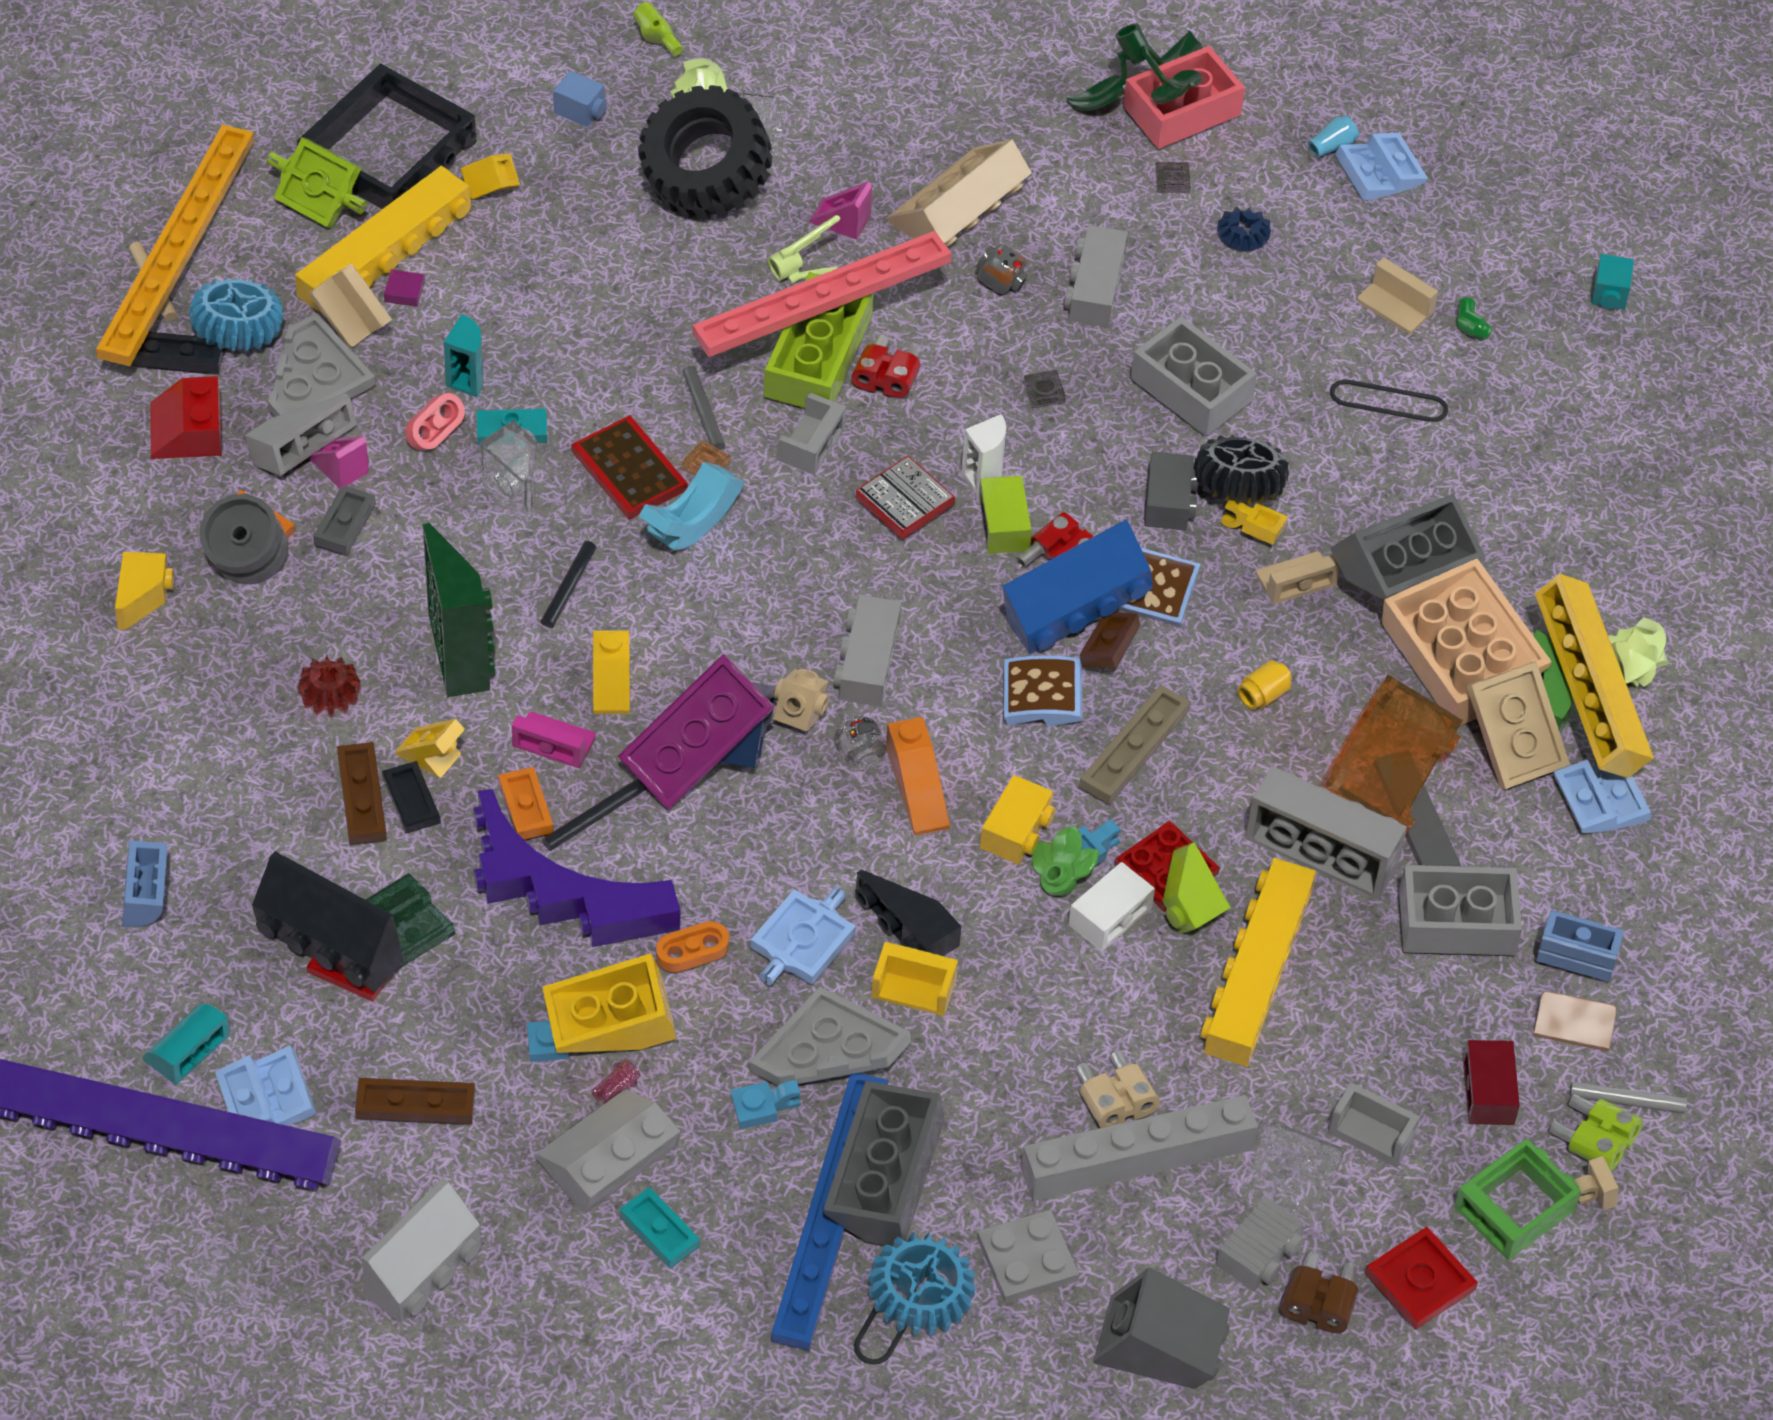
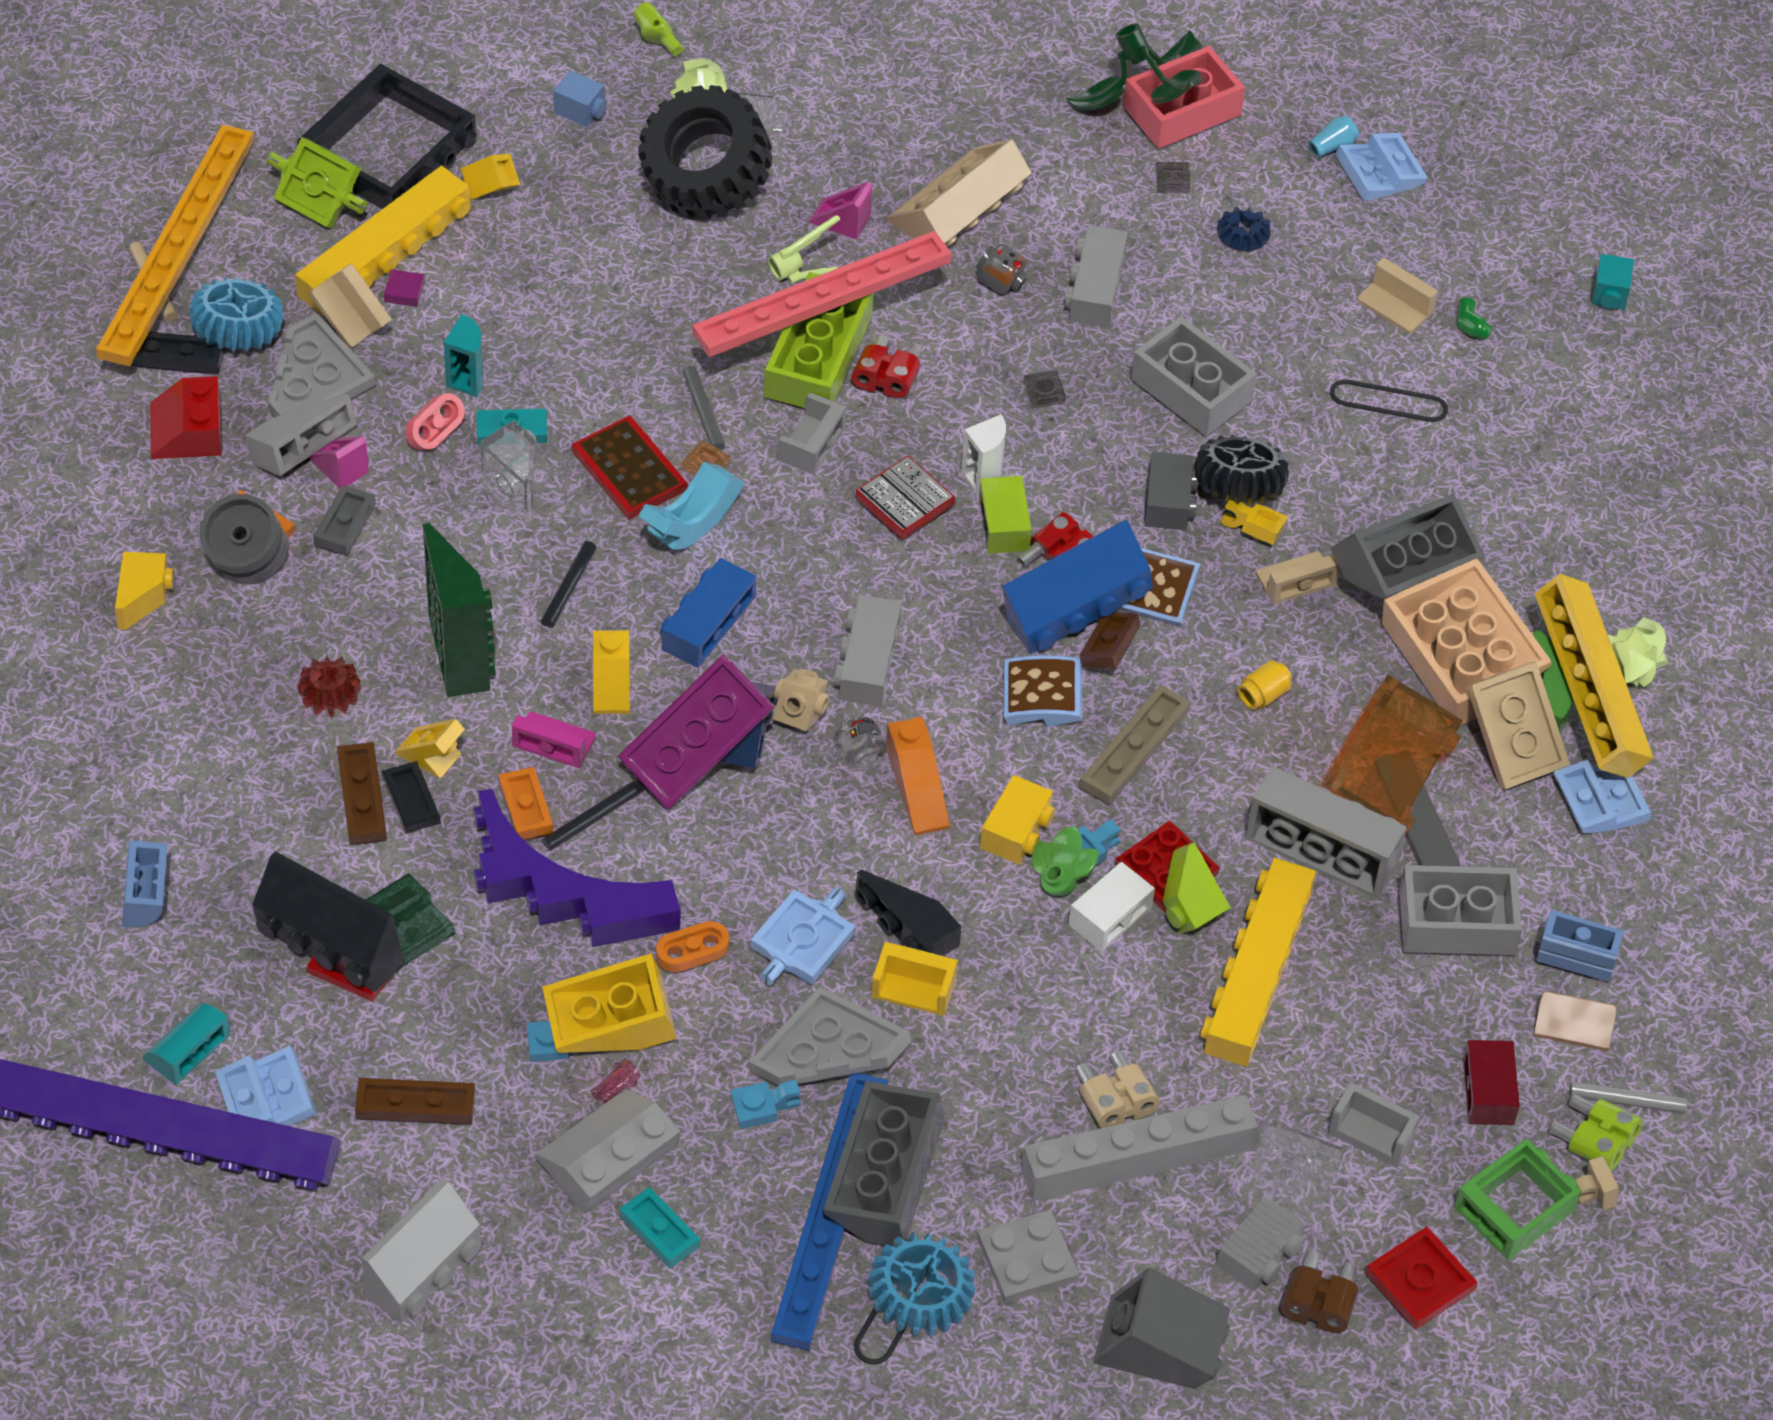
none -> blue brick [660,558,756,668]

